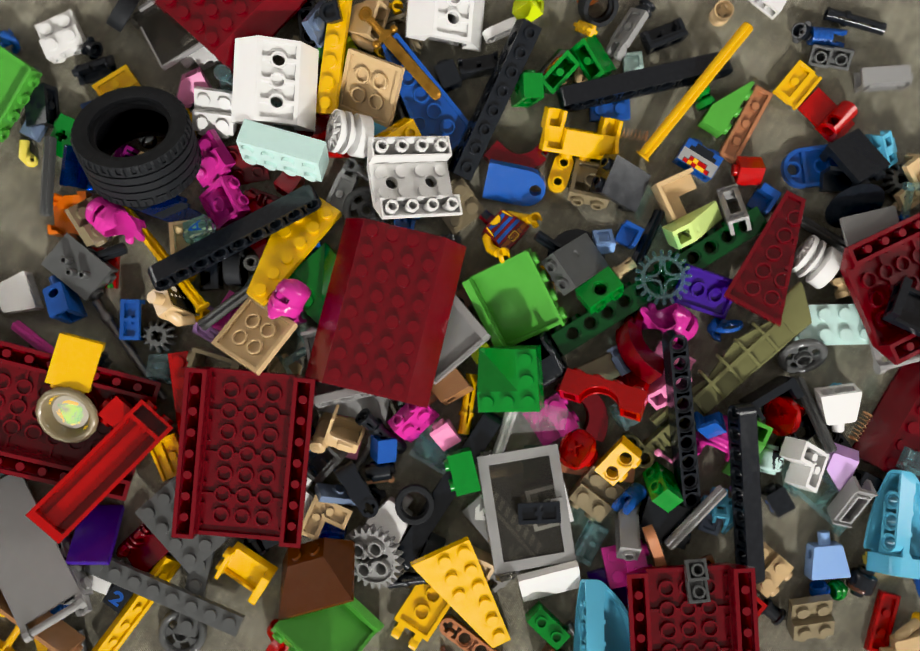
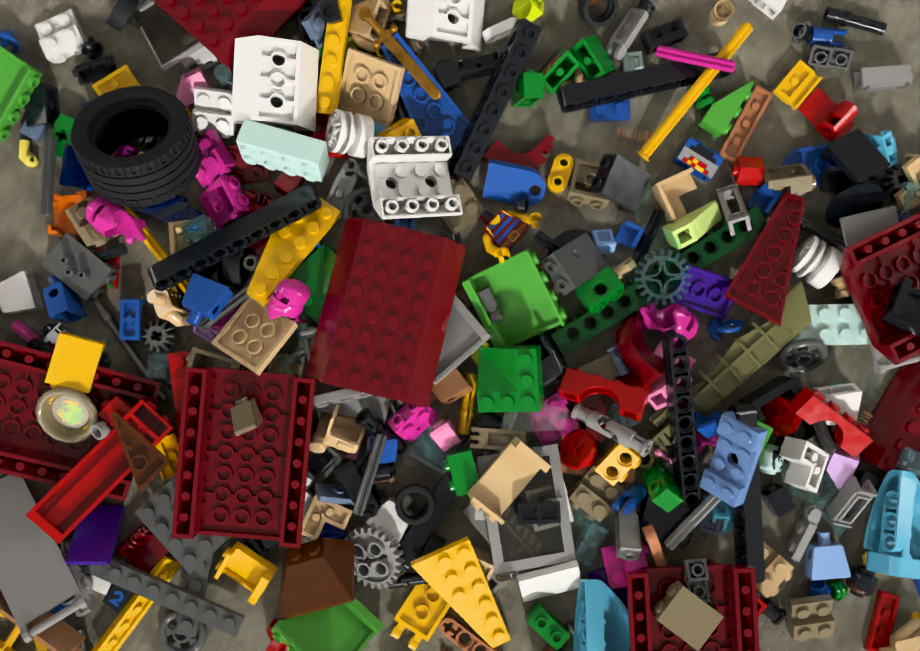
yellow bracket [538,106,624,162] -> none
yellow axle [573,20,598,37] -> none
none -> black hinge [26,322,67,353]
none -> light grey hinge [90,421,110,440]
none -> reddish brown wing [111,411,170,492]
none -> blue torso [182,273,234,327]
none -> dark tan slope [230,396,264,436]
none -> dark grey axle [353,433,387,516]
none -> tan panel [467,436,551,525]
none -> dark tan hinge [469,427,526,450]
none -> dark grey bar [477,286,503,323]
none -> black hinge [513,197,529,214]
none -> light grey piece [571,402,653,457]
none -> dark tan panel [652,580,724,651]
none -> dark pink axle [656,45,736,73]
none -> medium blue piece [699,411,768,508]
none -> dark tan plate [763,163,816,195]
none -> light grey hinge [786,503,822,562]
none -> arch [788,386,873,458]

